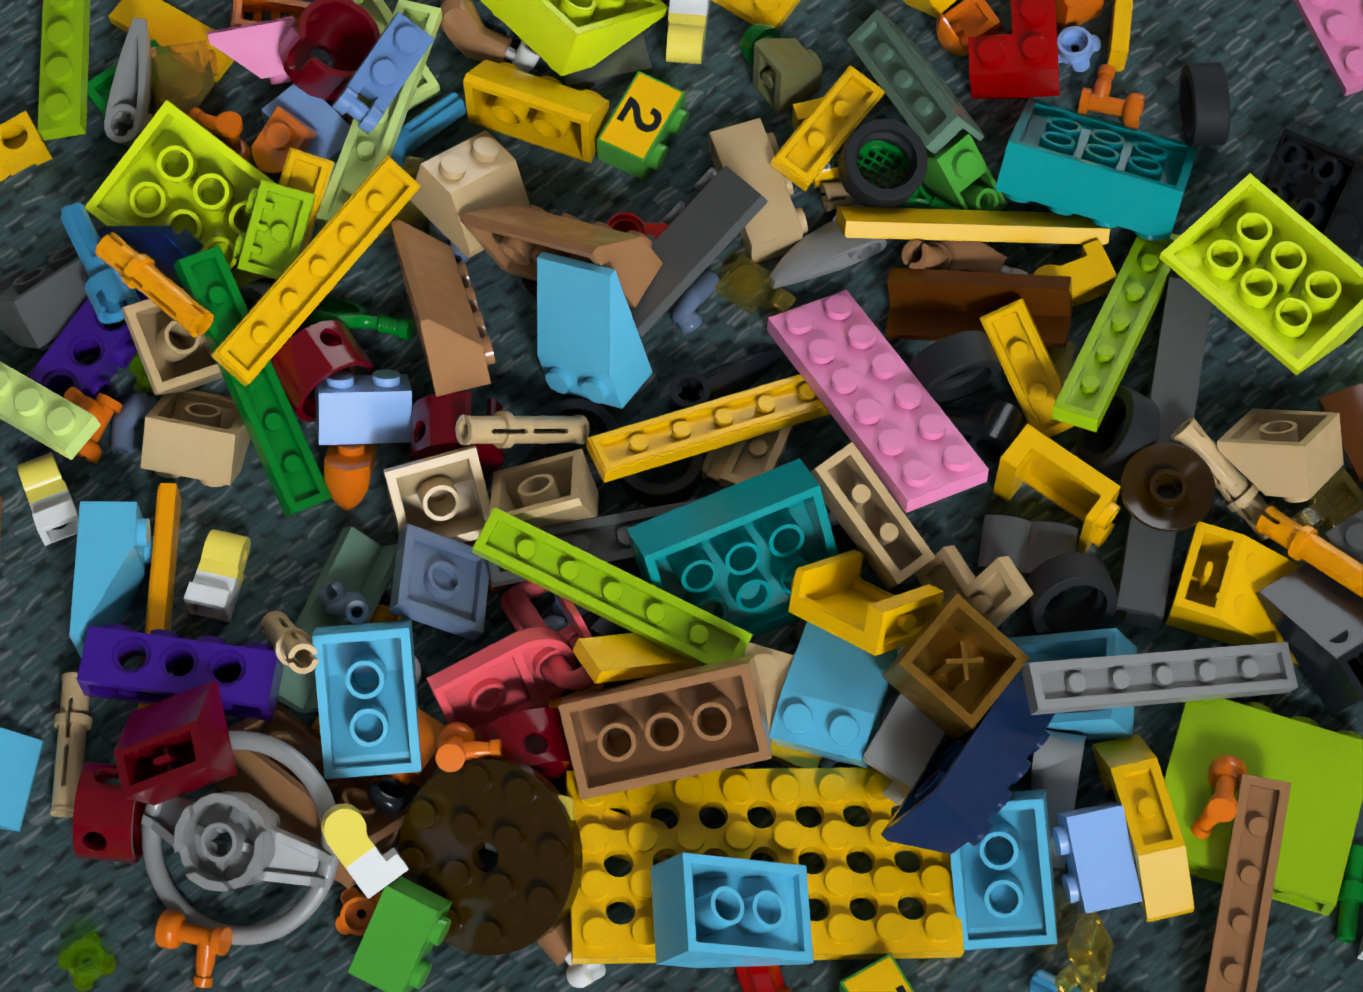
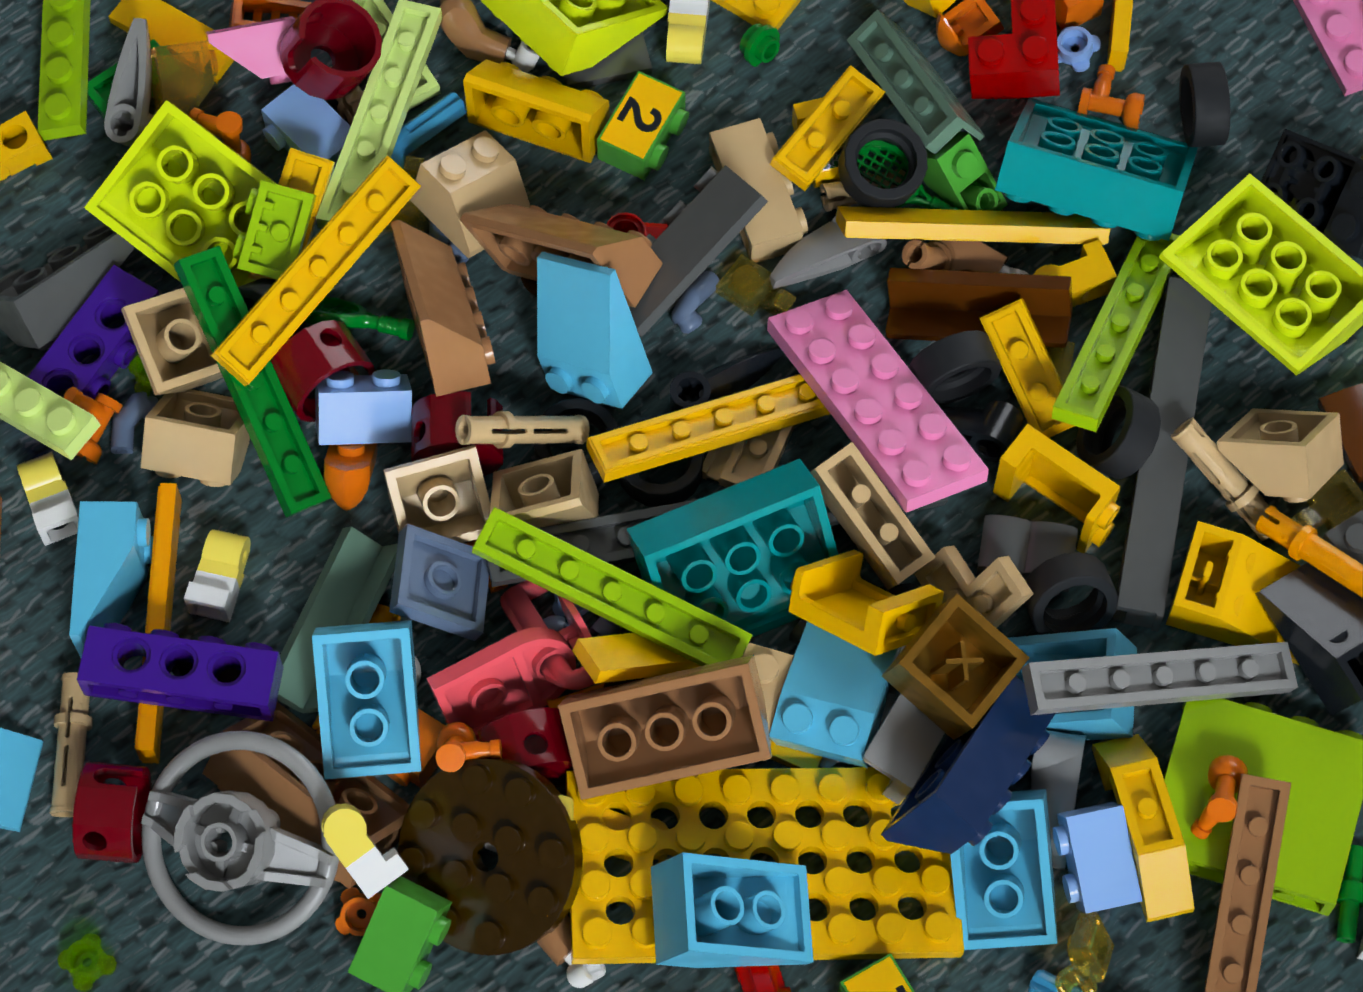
dark azure piece [60,202,140,324] -> none
light orange pin [95,232,214,338] -> none
clear blue slope [98,226,205,288] -> none
dark red slope [114,681,237,805] -> none
orange piece [155,909,232,988] -> none
orange plate [252,106,318,175] -> none
tan pin [261,611,319,674] -> none
sand blue arm [318,581,369,624] -> none
medium blue plate [332,12,434,134] -> none
black piece [366,776,410,814] -> none
olive slope [753,38,823,116] -> none
dark brown dish [1120,443,1215,532] -> none

